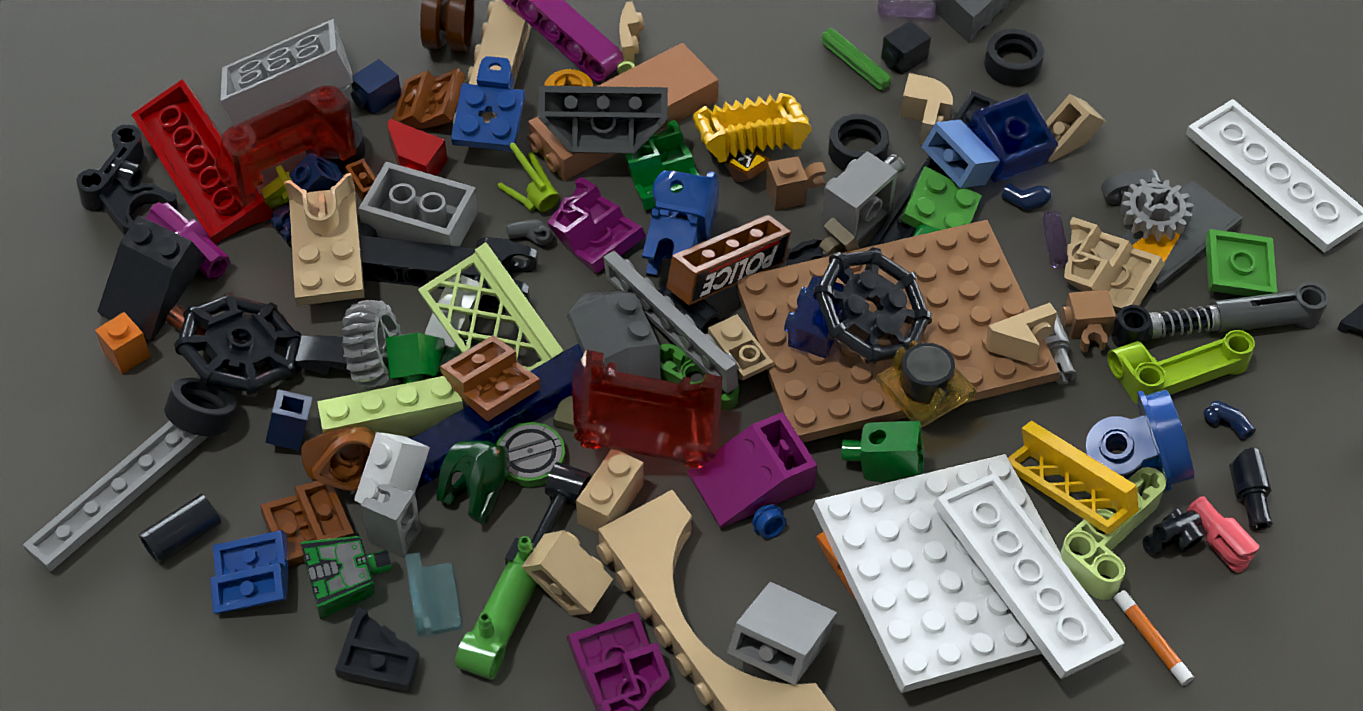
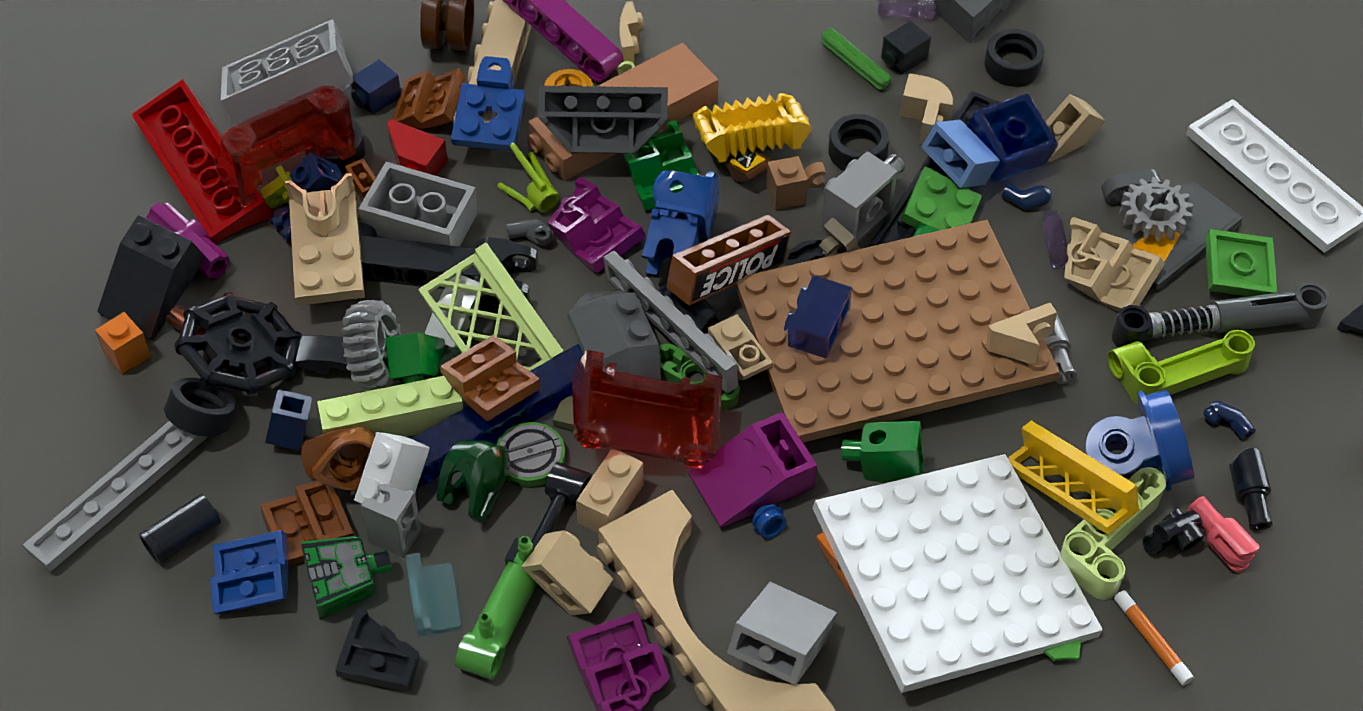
black piece [76,124,178,236] -> none
black plate [813,247,932,365] -> none
piece [877,340,976,428] -> none
white plate [934,472,1124,679] -> none
medium nougat brick [1060,290,1116,352] -> none

